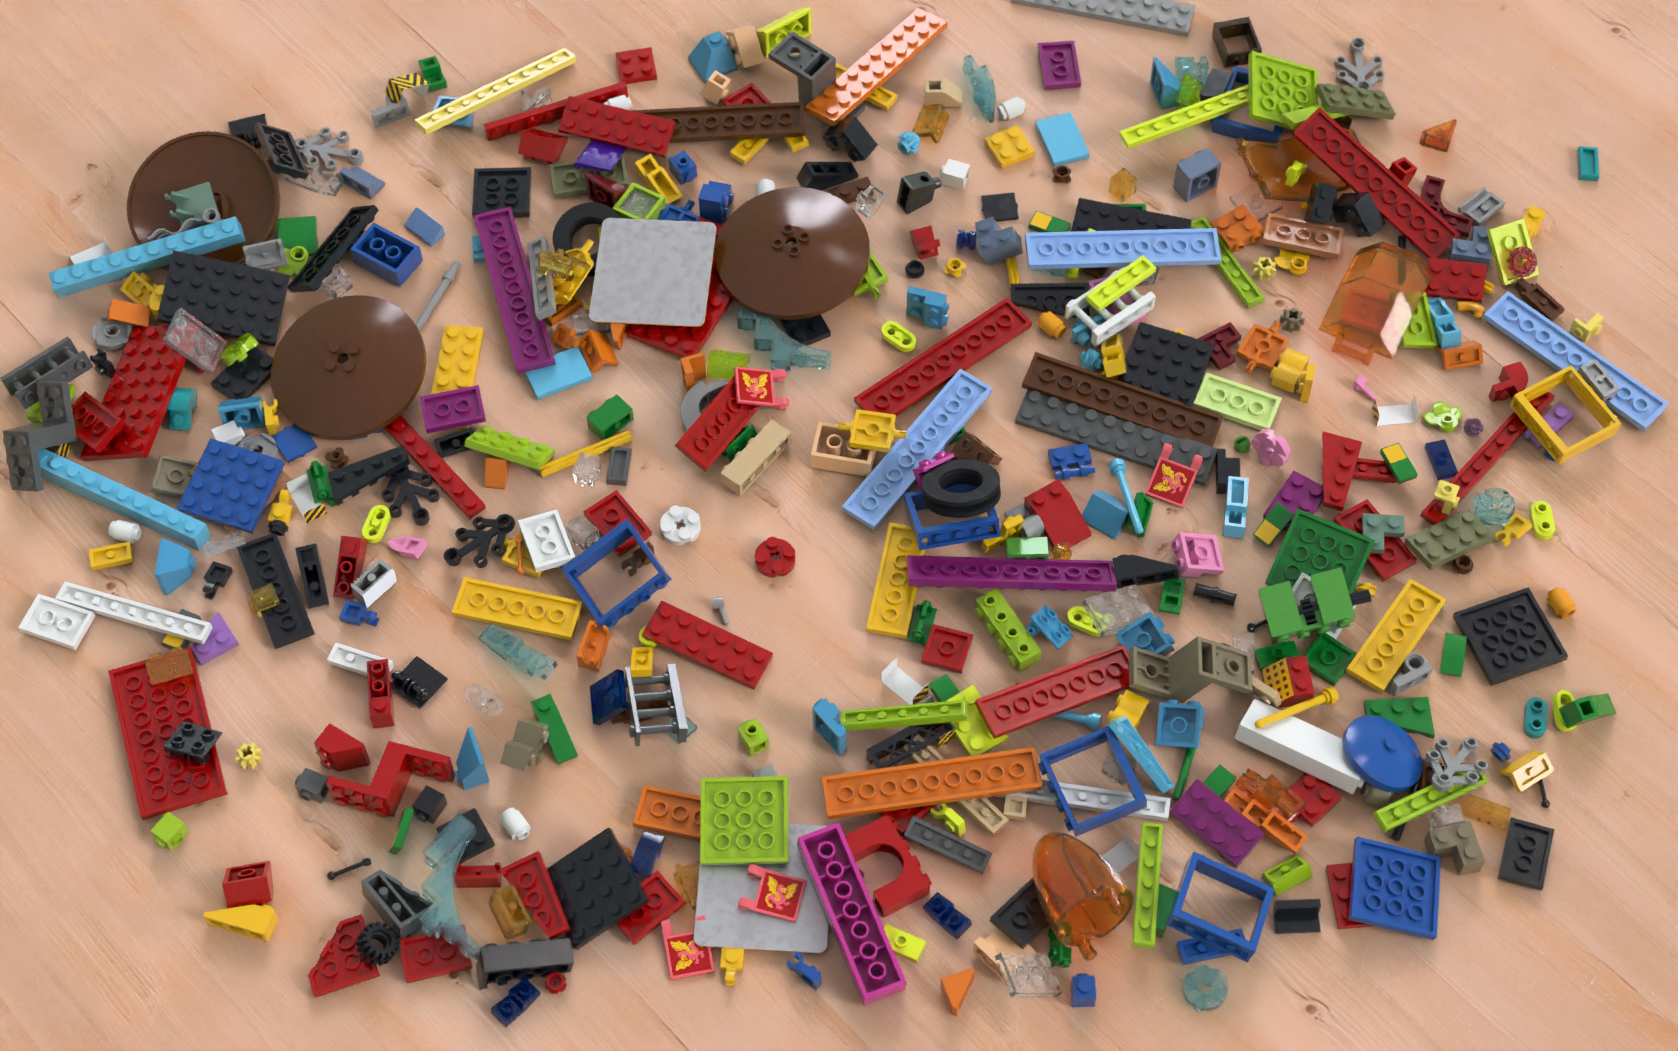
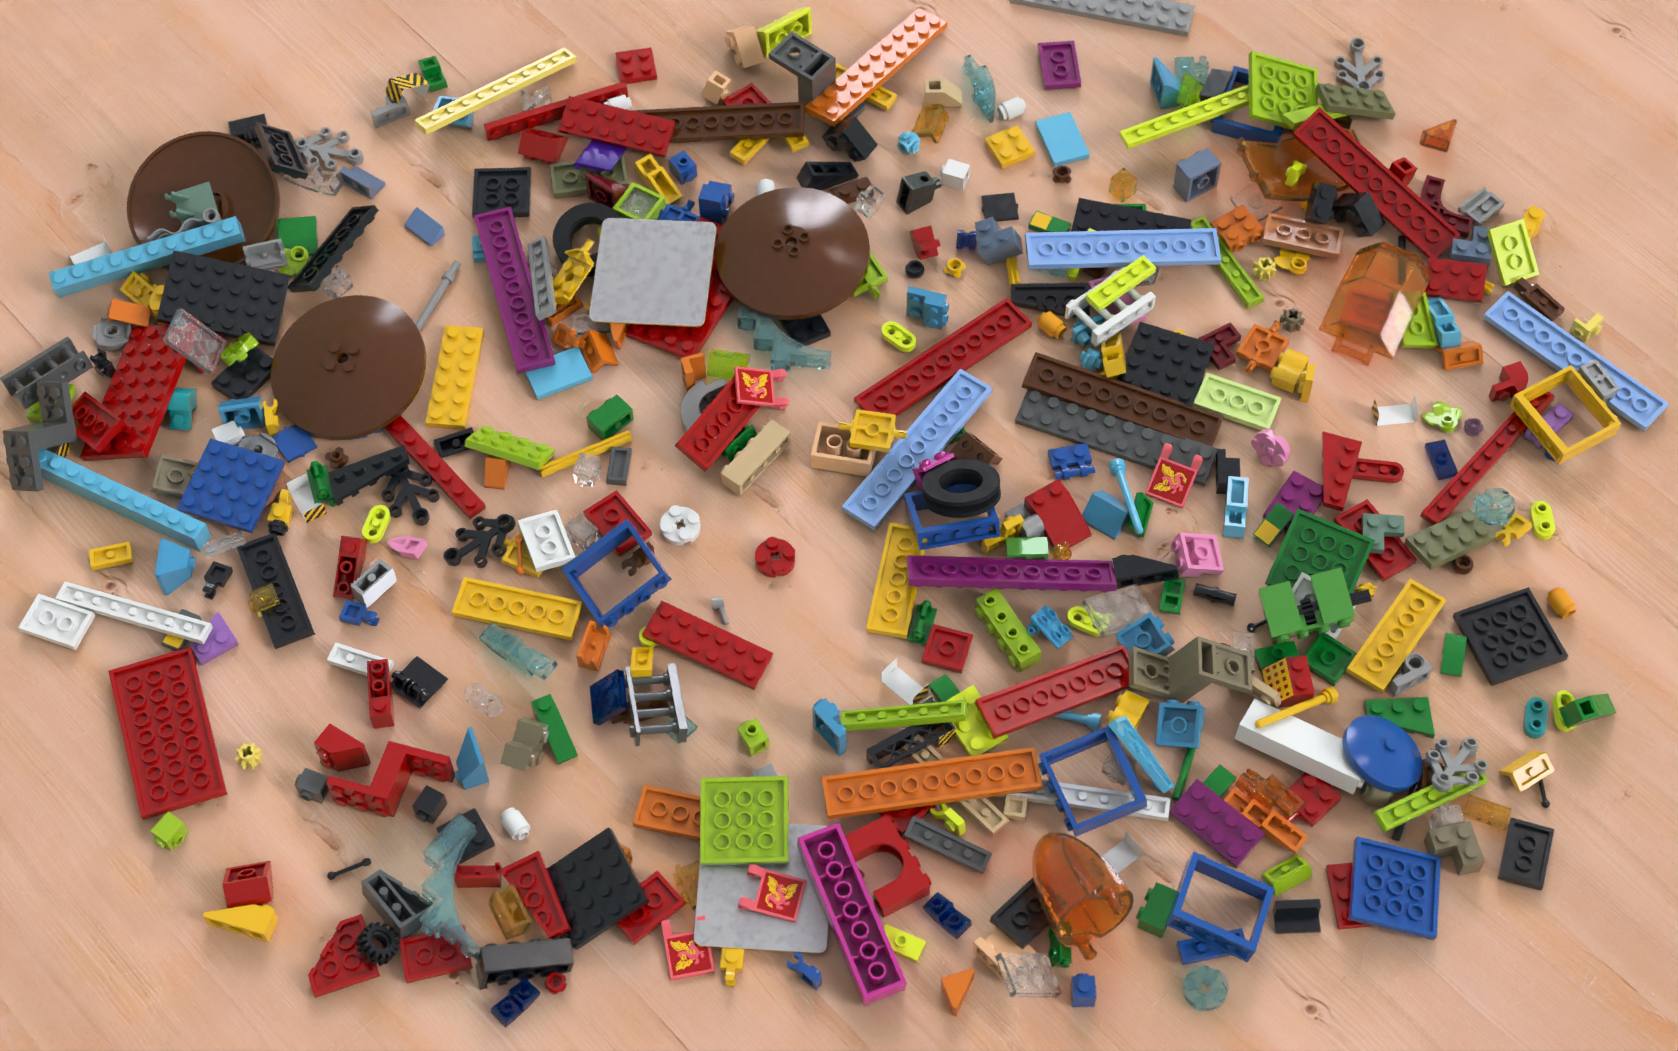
white brick [108,520,141,544] -> none
clear yellow bracket [145,646,194,686] -> none
black hinge [163,721,222,764] -> none
black slope [295,543,330,608] -> none
blue brick [350,223,423,287] -> none
green tile [388,807,414,855] -> none
magenta plate [420,385,486,434] -> none
clear yellow hips [537,248,573,281] -> none
clear blue slope [630,832,665,877] -> none
dark azure slope [688,31,737,83] -> none
lime tile [1132,822,1164,949] -> none
dark brown window [1212,17,1262,68] -> none
bright green hinge [1234,436,1250,453] -> none
bright pink hand [1353,375,1376,401] -> none
green tile [1380,442,1418,484] -> none
light yellow bracket [1434,480,1460,515] -> none
light orange arm [1456,301,1485,318] -> none
blue plate [1490,742,1511,762] -> none
clear red gear [1507,246,1537,278] -> none
teal tile [1577,146,1599,181] -> none

